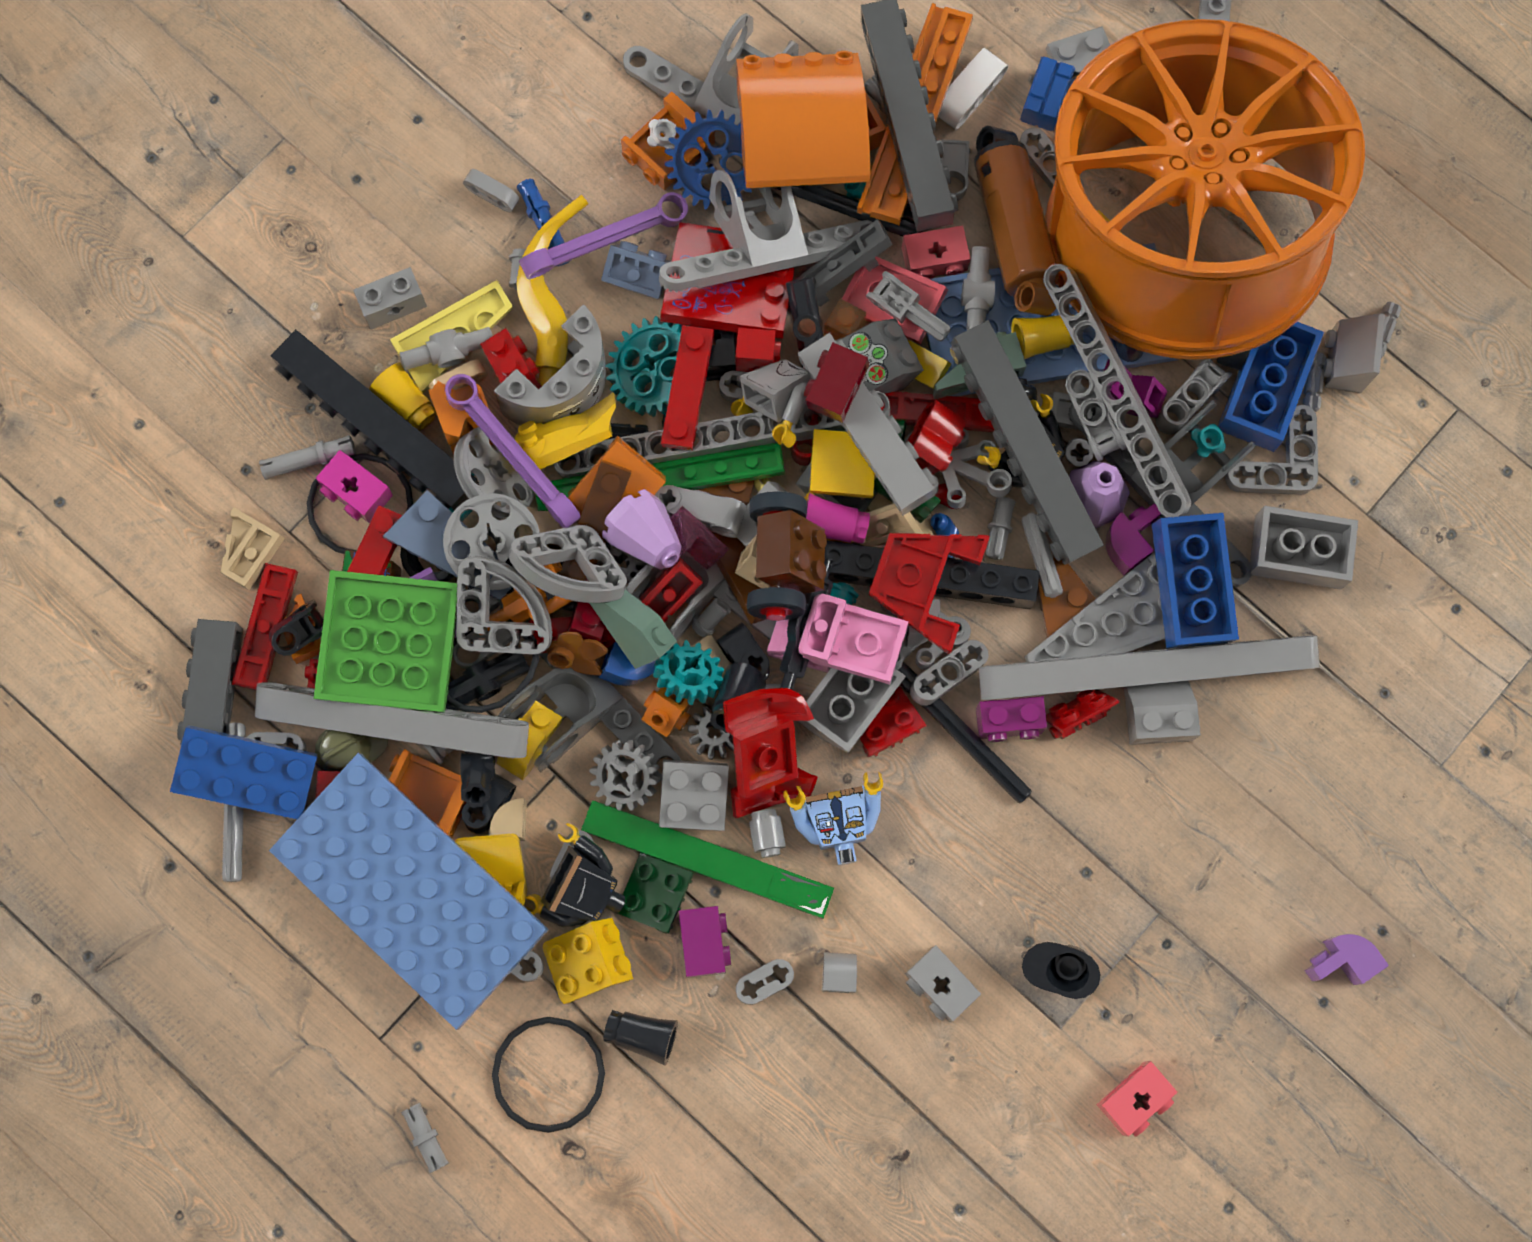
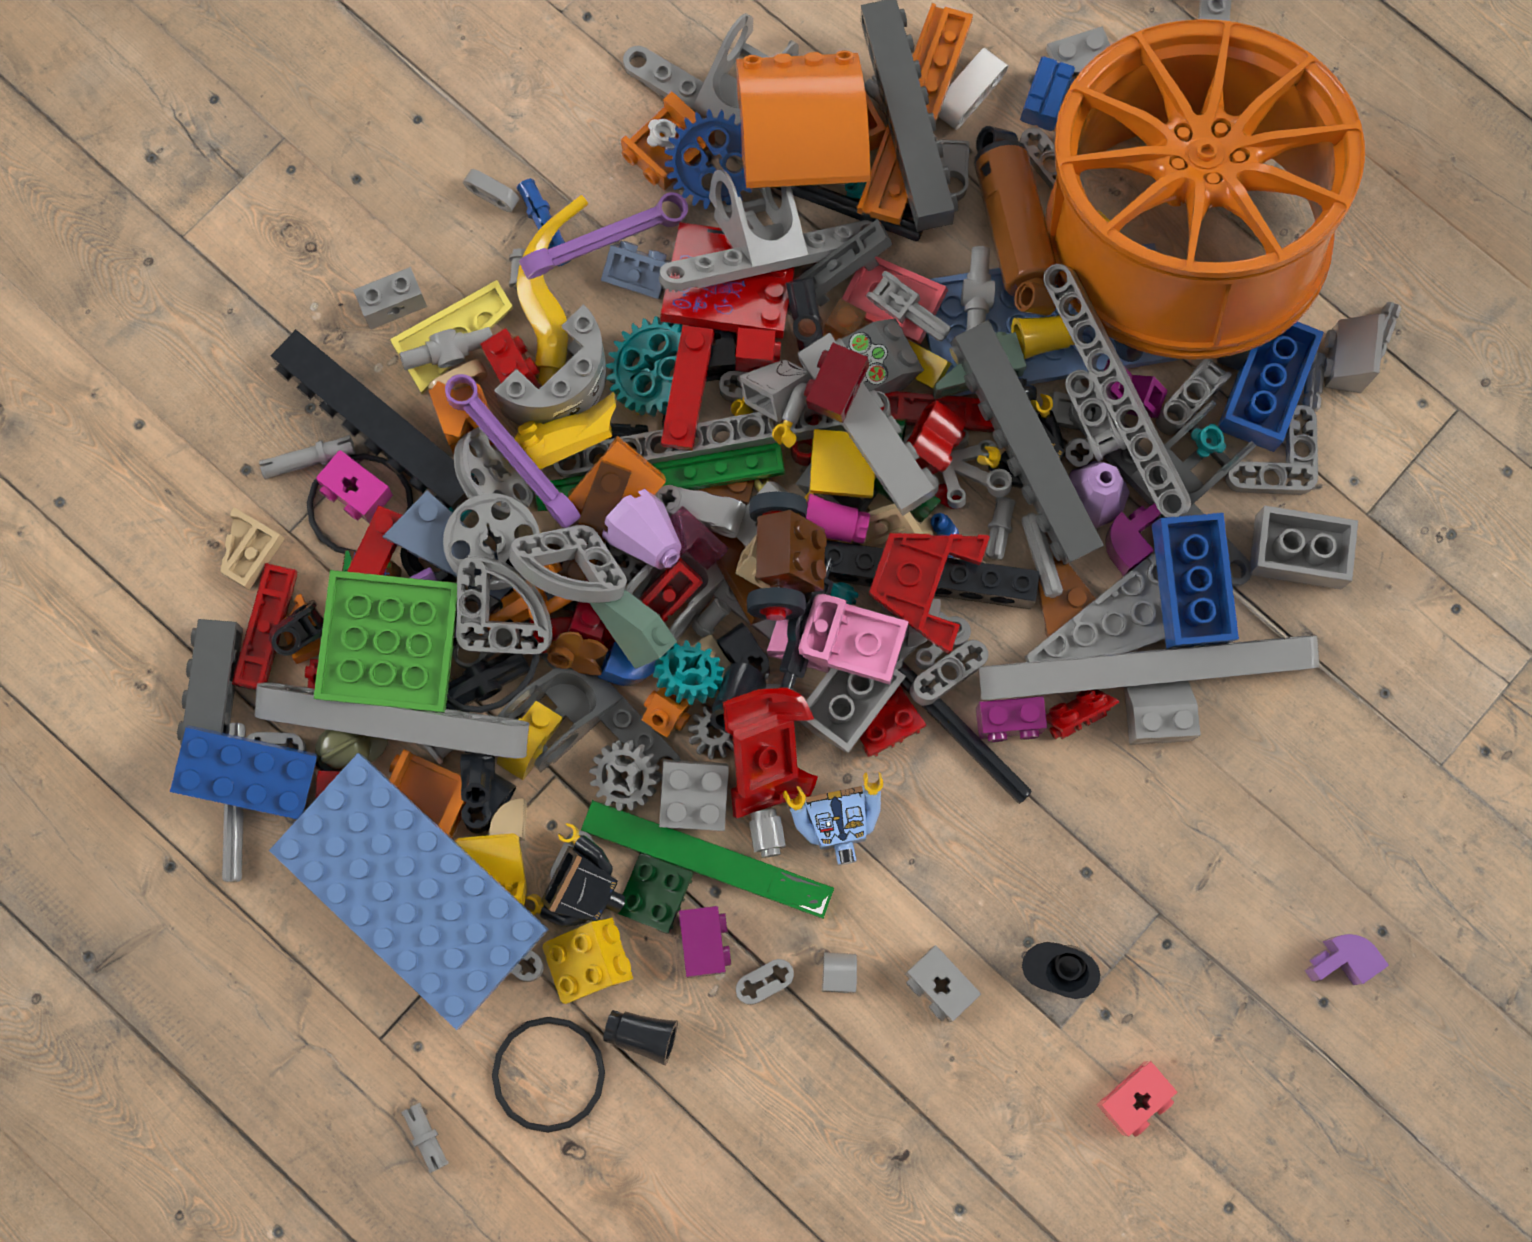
yellow plant [369,362,437,431] -> none
coral brick [901,225,971,279] -> none

